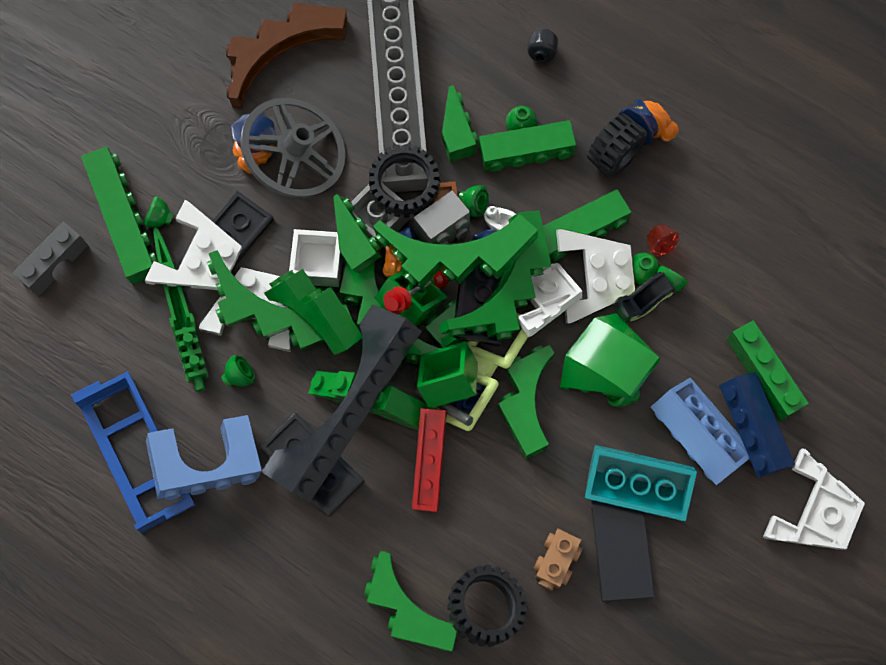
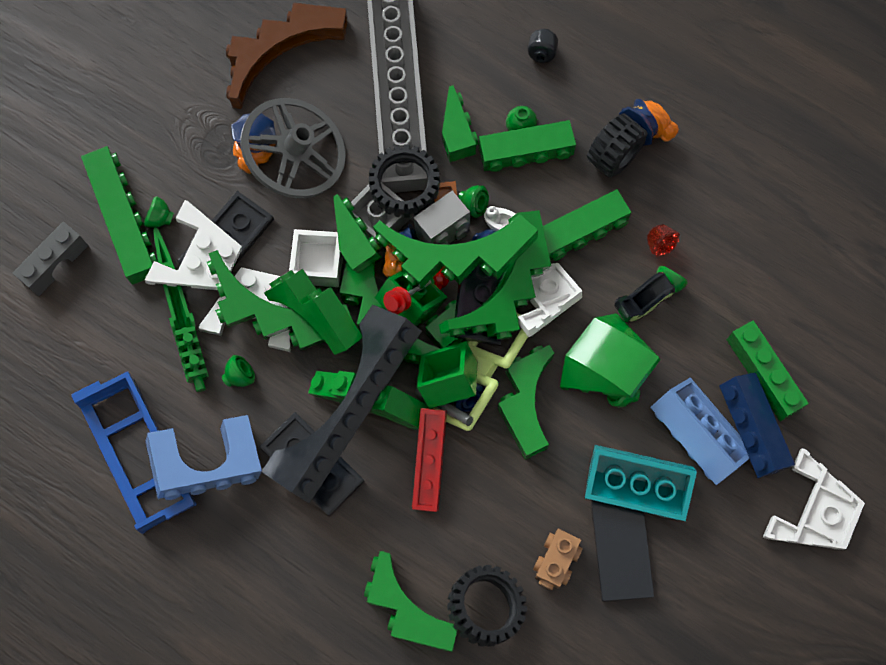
white wing [556,229,635,323] -> none
green brick [632,253,660,285] -> none

